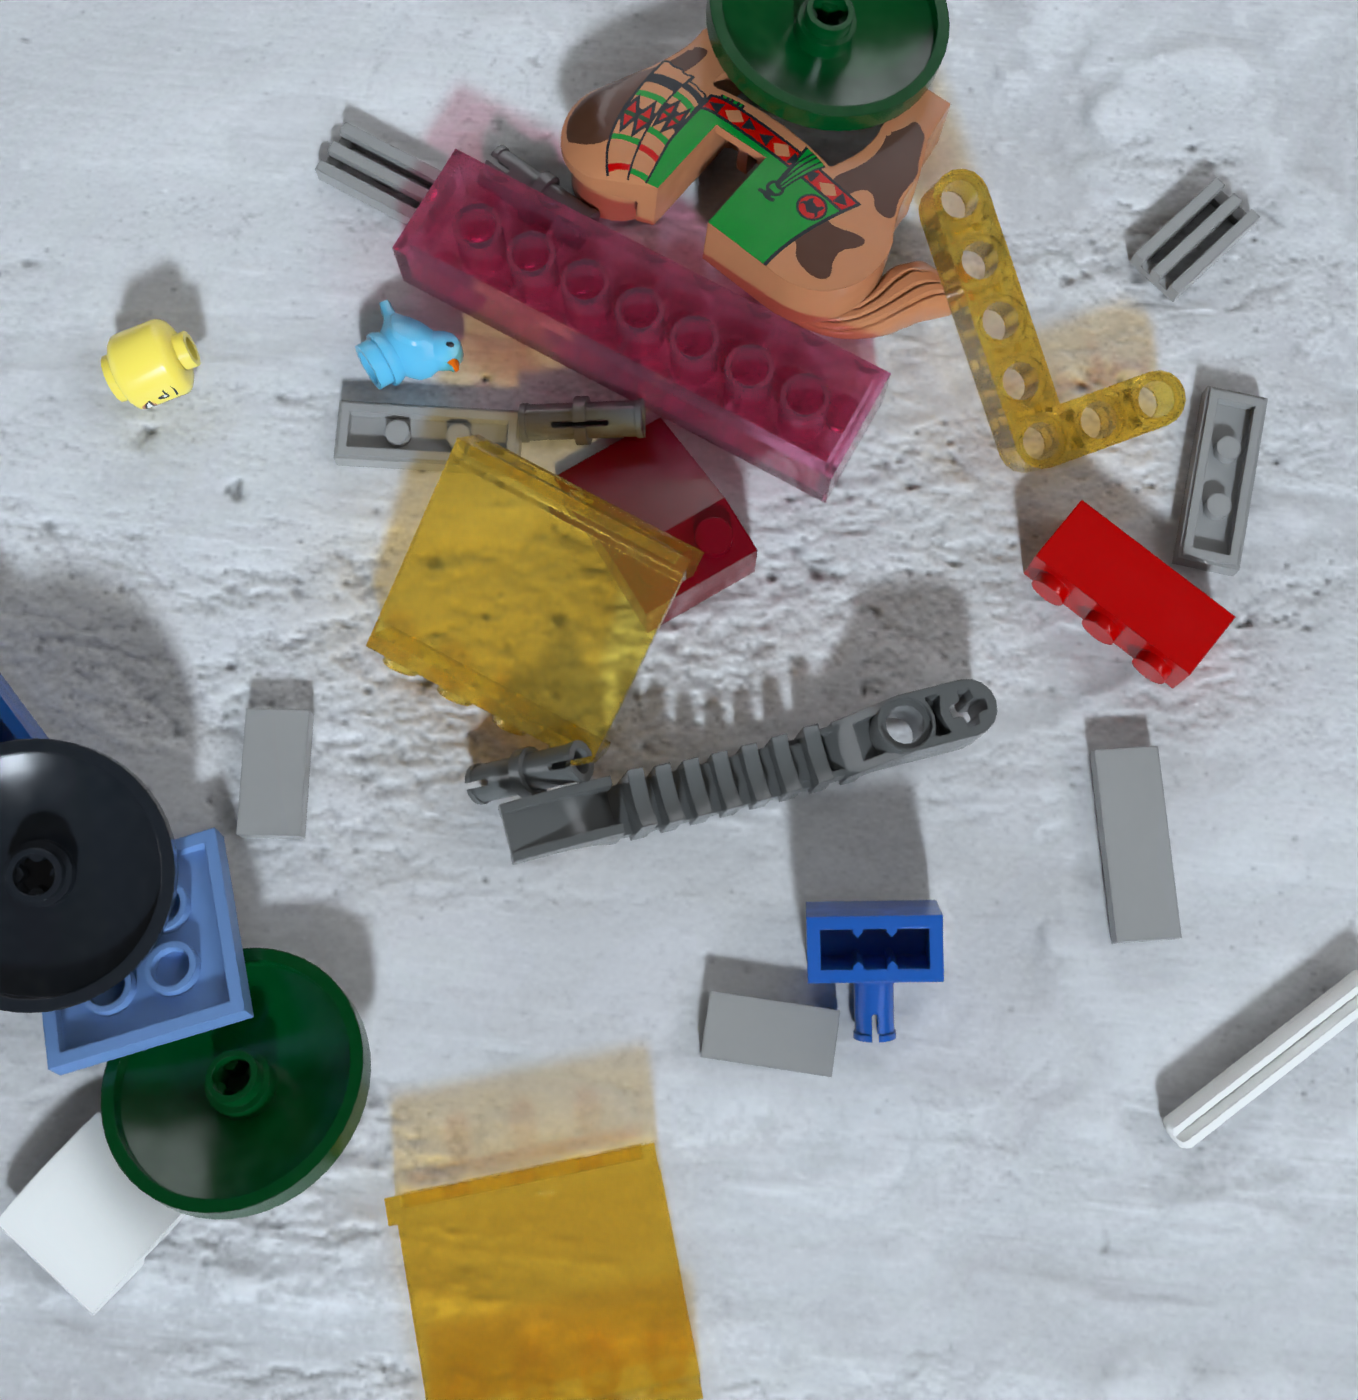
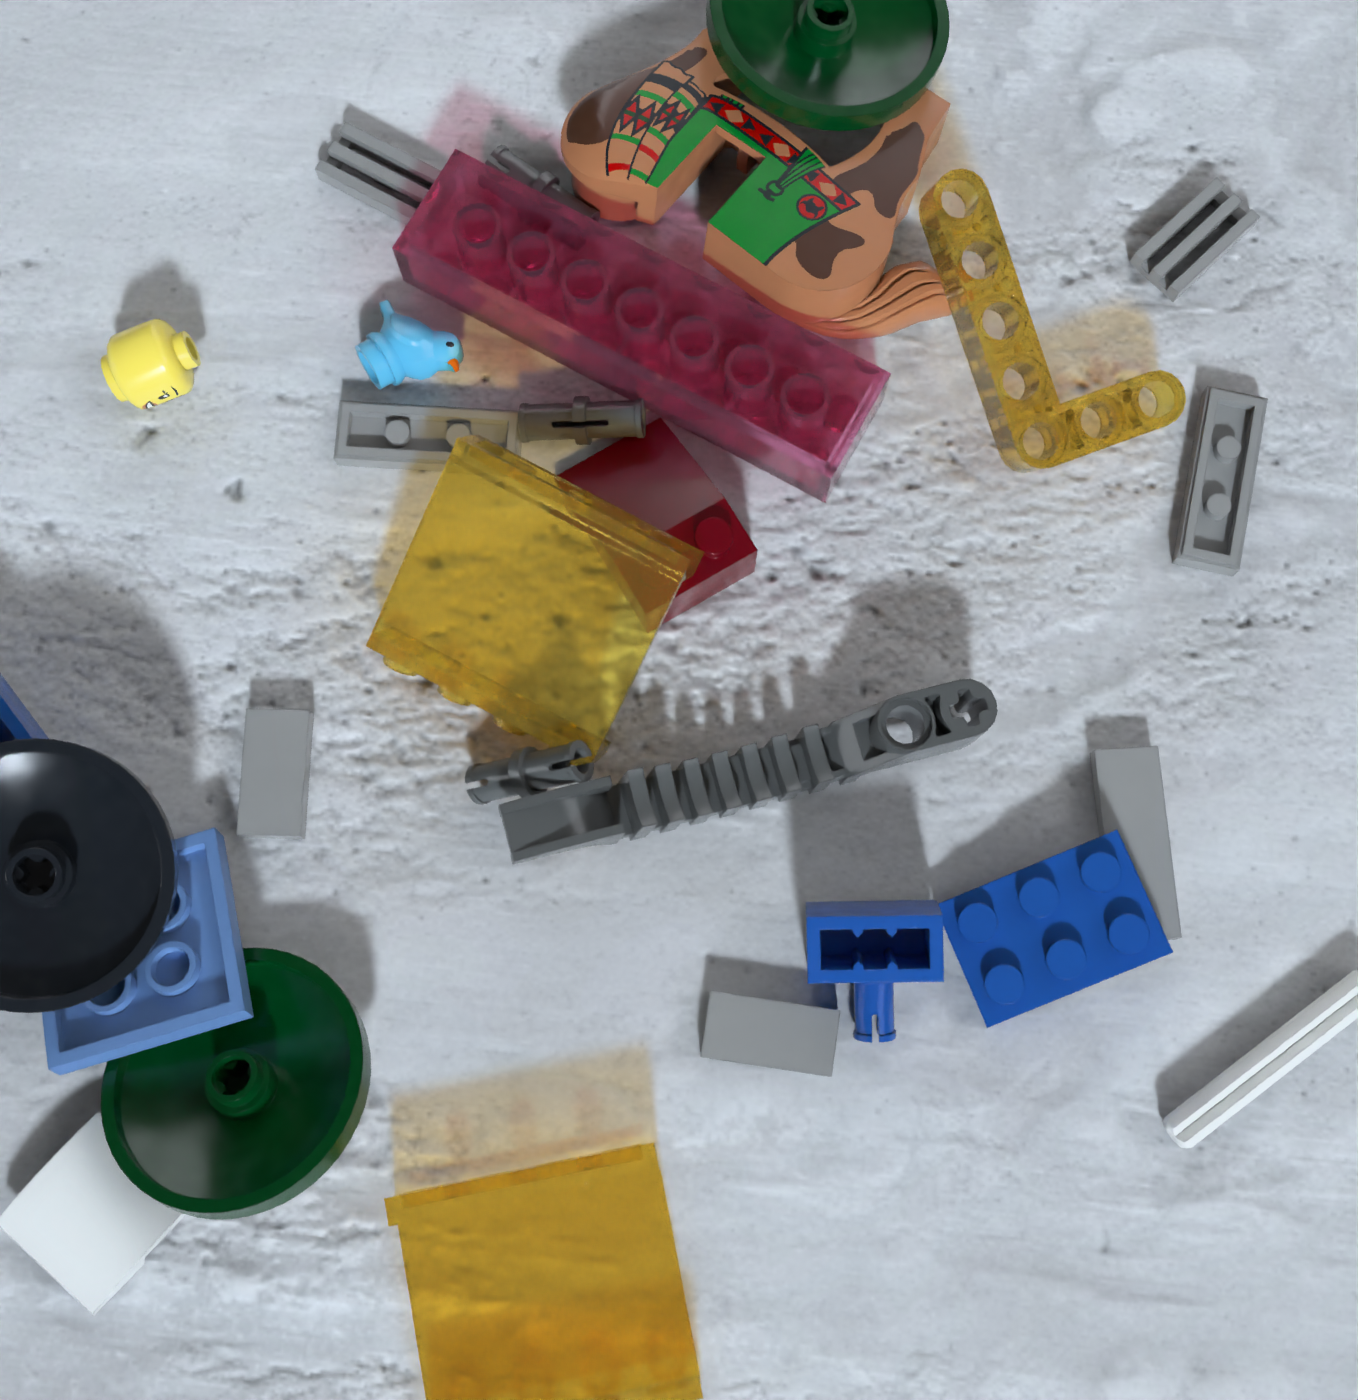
red brick [1024,500,1235,689] -> none
none -> blue plate [938,830,1173,1028]

